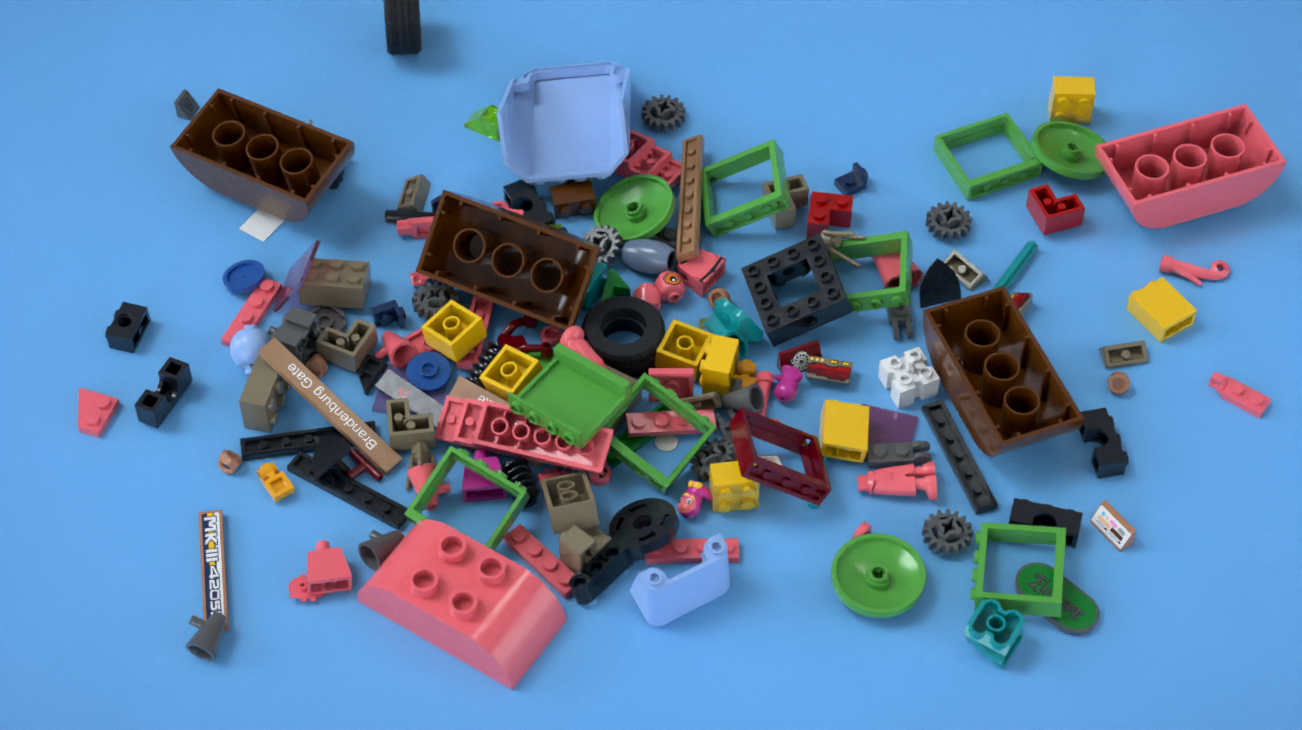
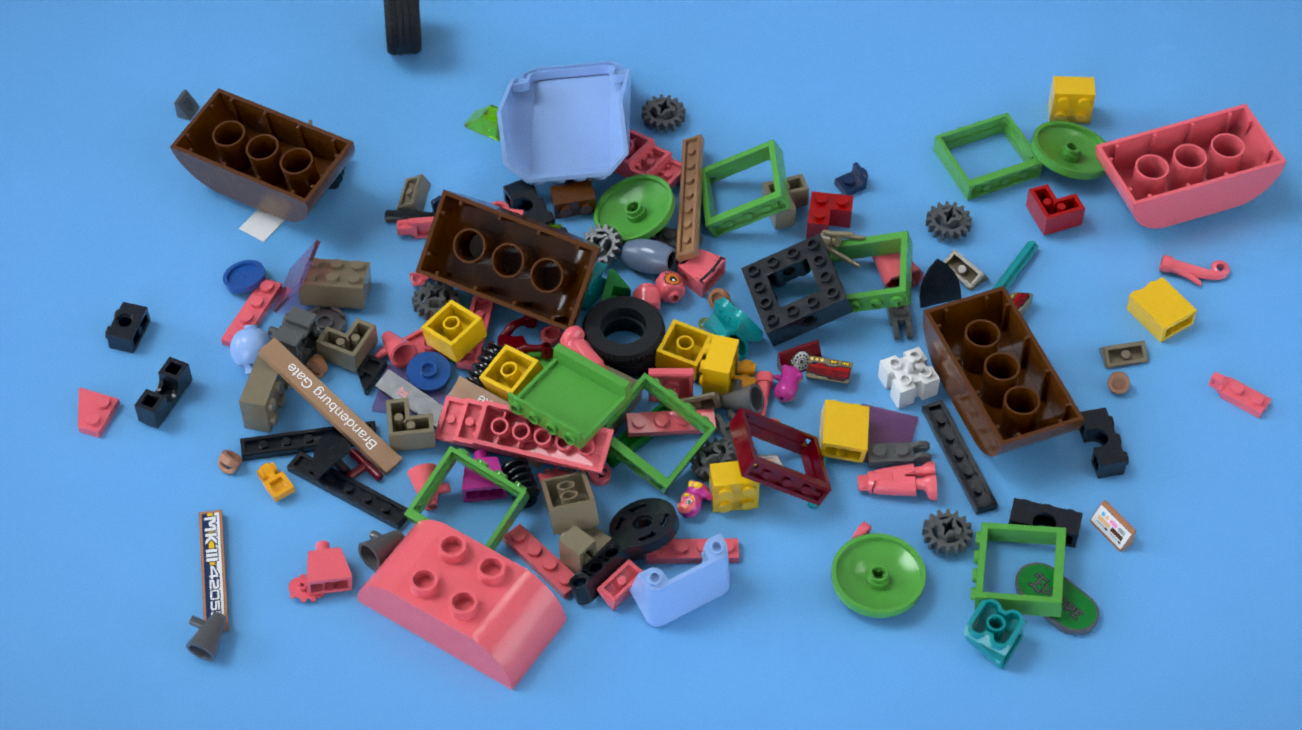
dark blue bracket [371,300,406,329] -> none
dark tan plant [405,441,444,490] -> none
white sticker [655,435,678,451] -> none
none -> coral slope [597,559,643,610]

